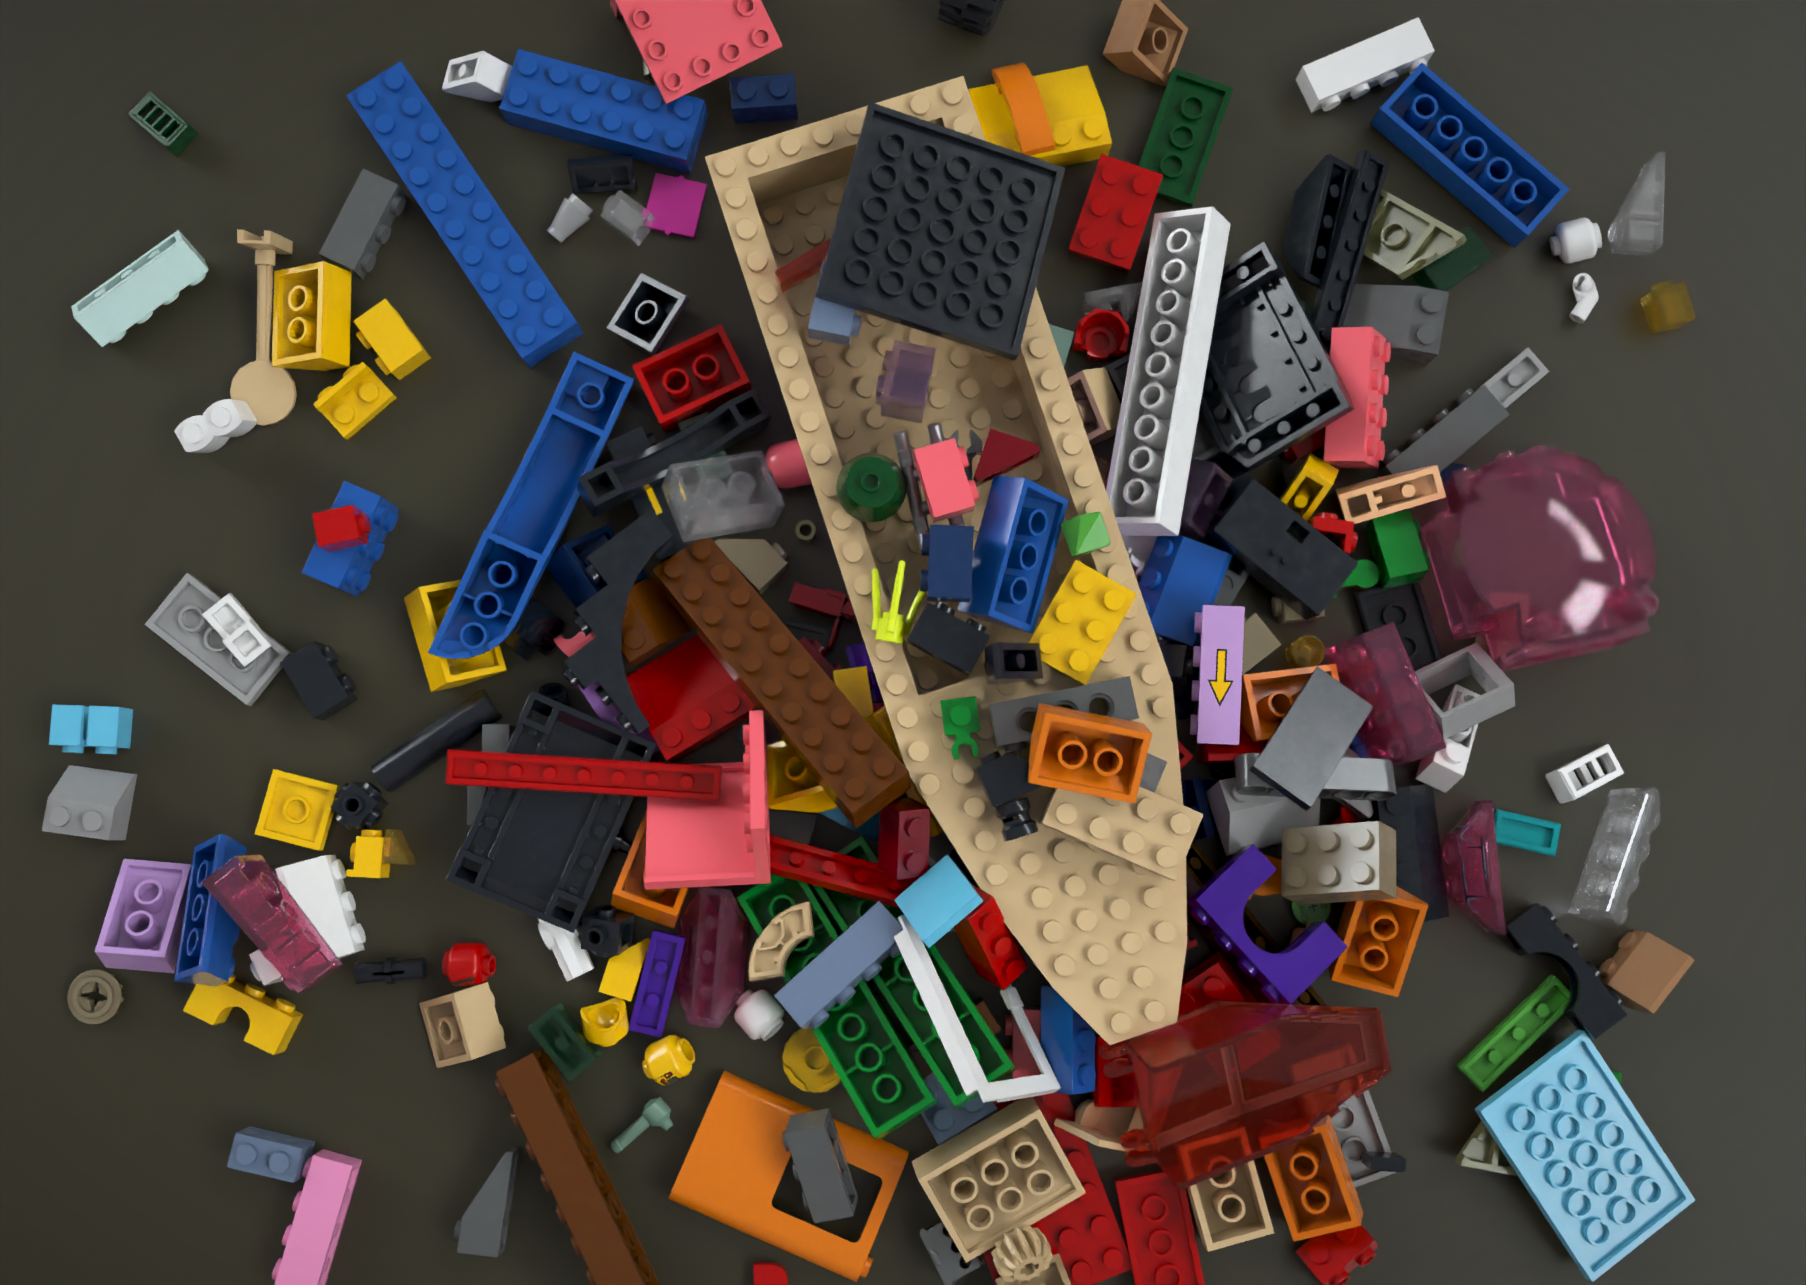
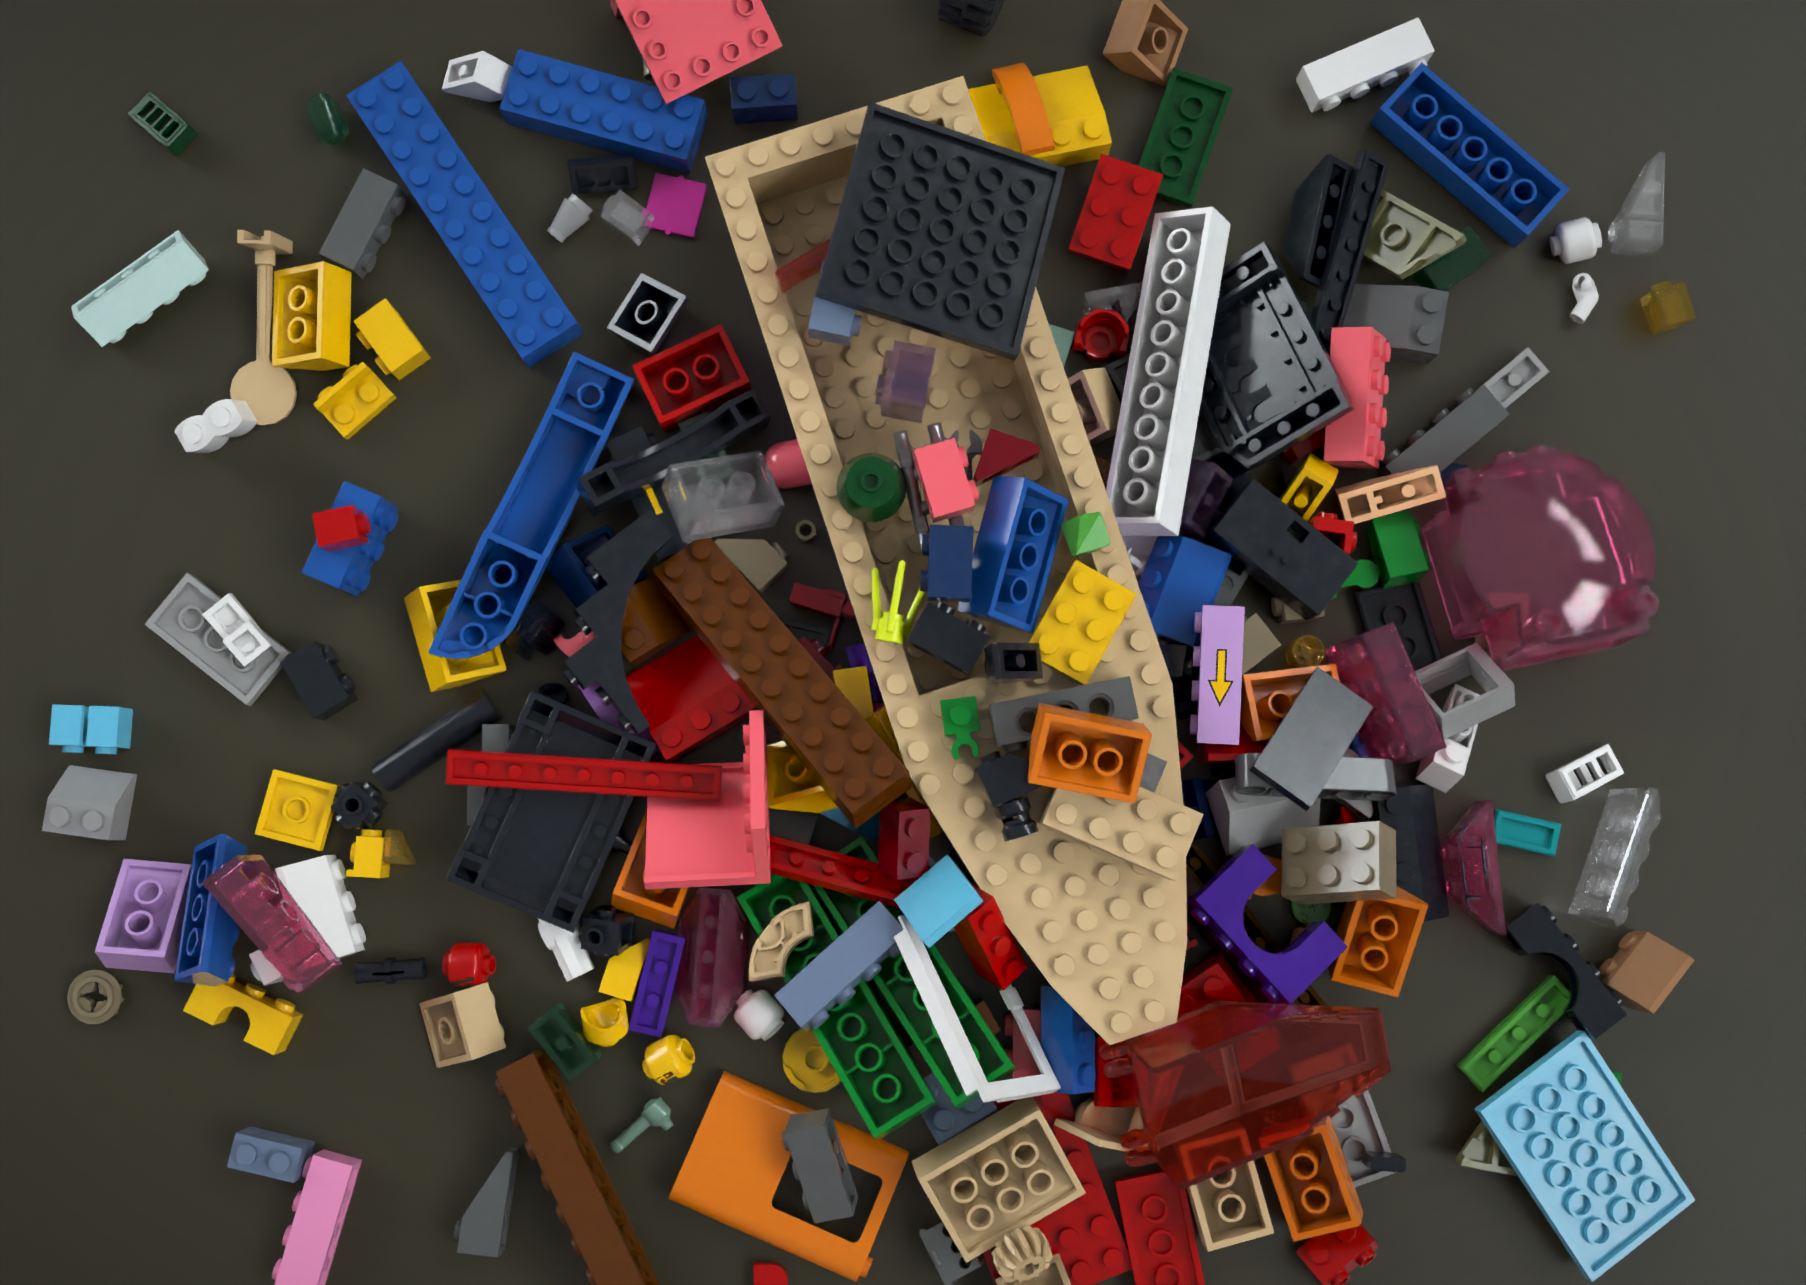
none -> clear green brick [306,93,349,145]

